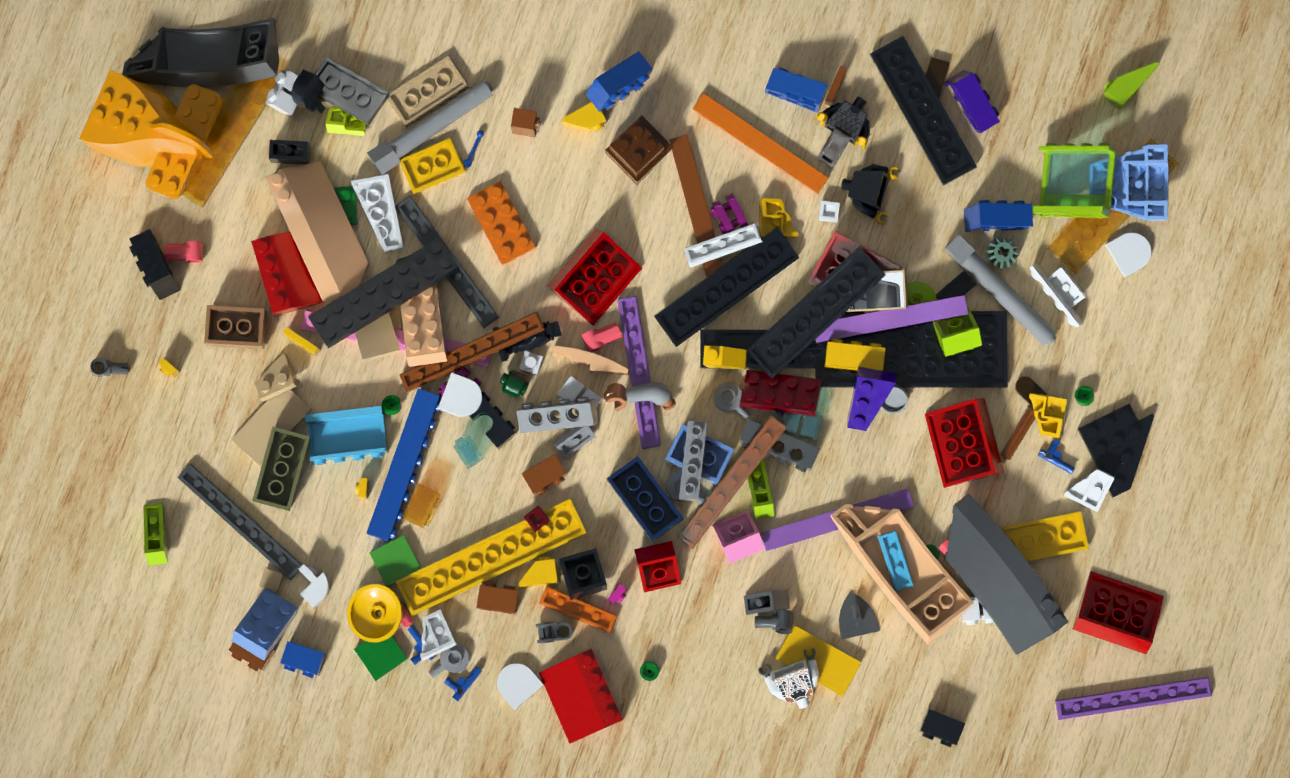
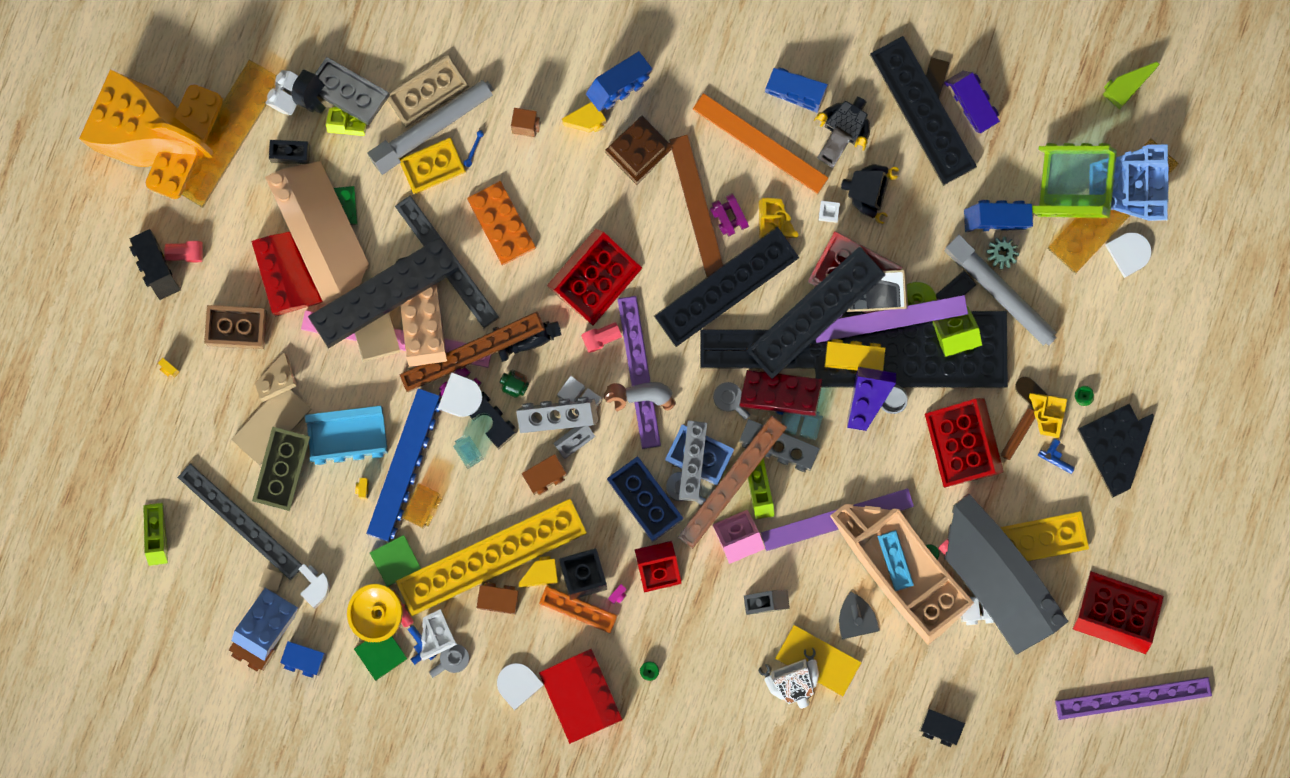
dark grey pin [90,358,128,377] -> none
dark grey slope [122,18,279,87] -> none
yellow tile [283,327,320,356] -> none
white wing [351,174,403,252] -> none
green tile [382,395,402,415] -> none
blue hose [444,667,482,701] -> none
white plate [519,351,543,375] -> none
dark red tile [523,505,550,533] -> none
dark grey piece [536,622,574,643] -> none
light nougat slope [552,345,628,375] -> none
white tile [684,223,762,268] -> none
yellow slope [703,346,747,369] -> none
dark grey pin [755,610,793,634] -> none
dark orange tile [824,66,847,106] -> none
white bracket [1029,263,1086,327] -> none
white wing [1064,468,1115,512] -> none

